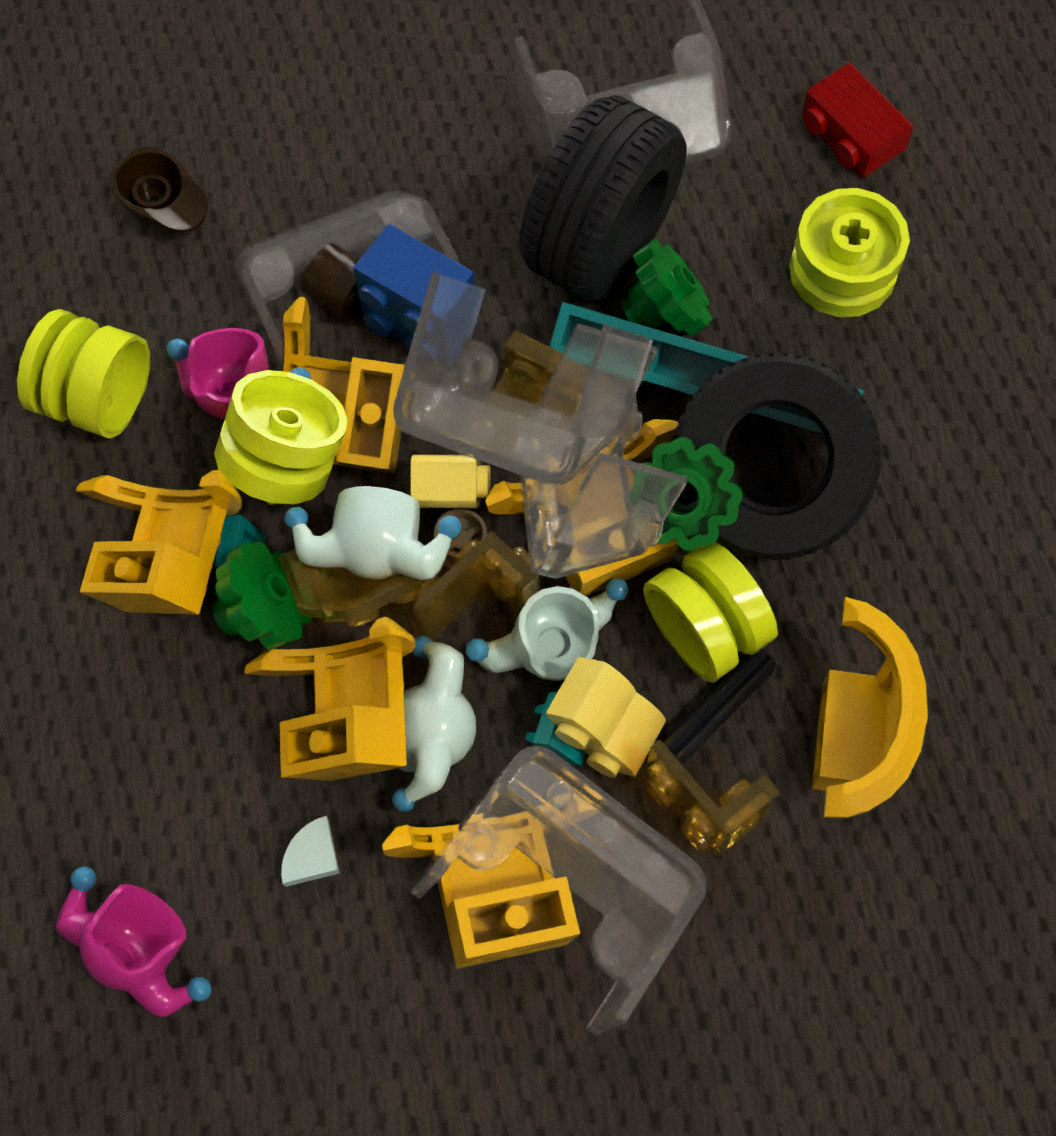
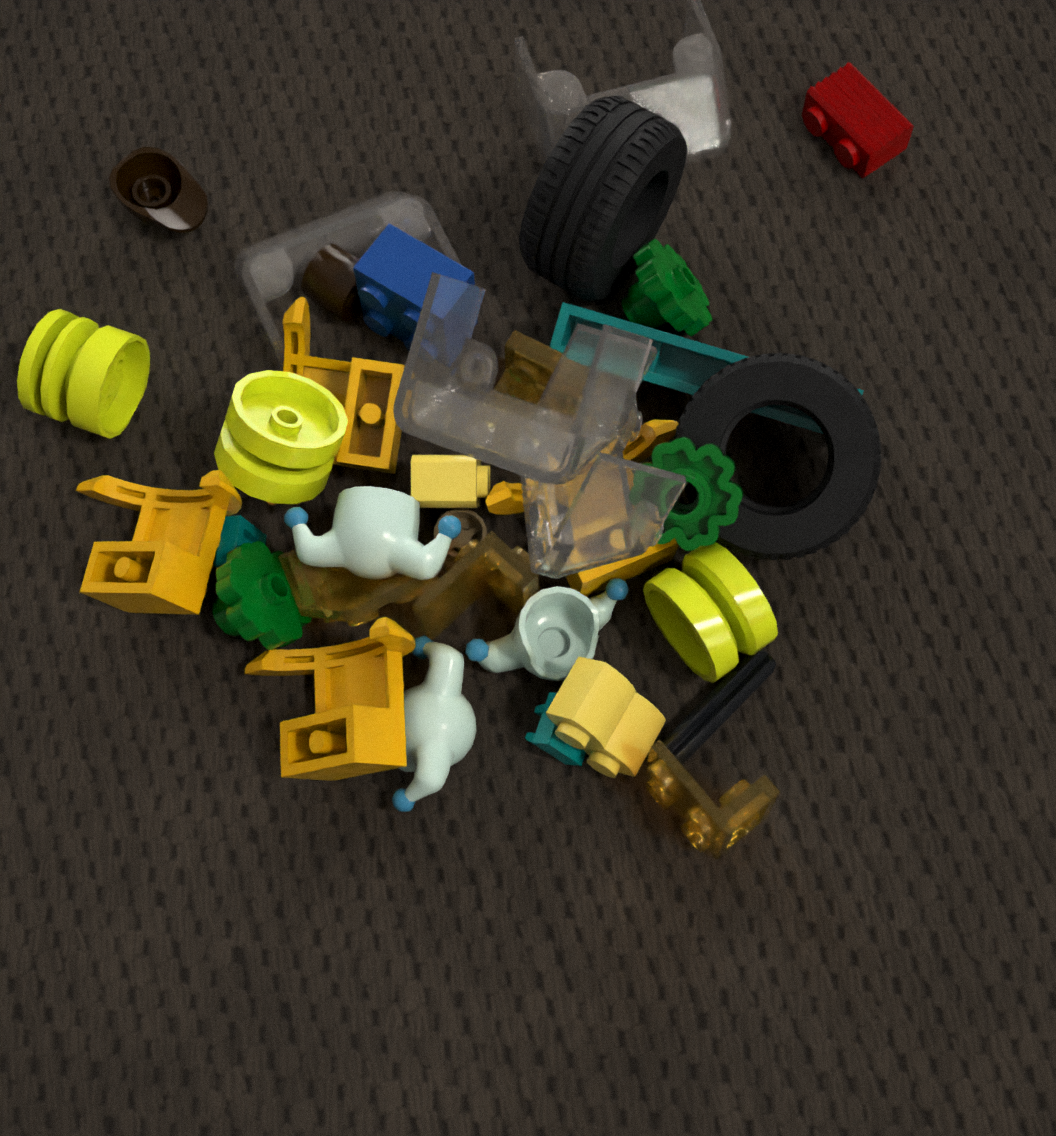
dark pink piece [56,866,211,1017] -> none
dark pink piece [166,328,311,419] -> none
light aqua tile [282,816,340,887] -> none
yellow piece [382,791,606,969] -> none
clear windscreen [410,746,707,1036] -> none
neon yellow wheel [789,188,910,317] -> none
yellow piece [812,597,928,818] -> none

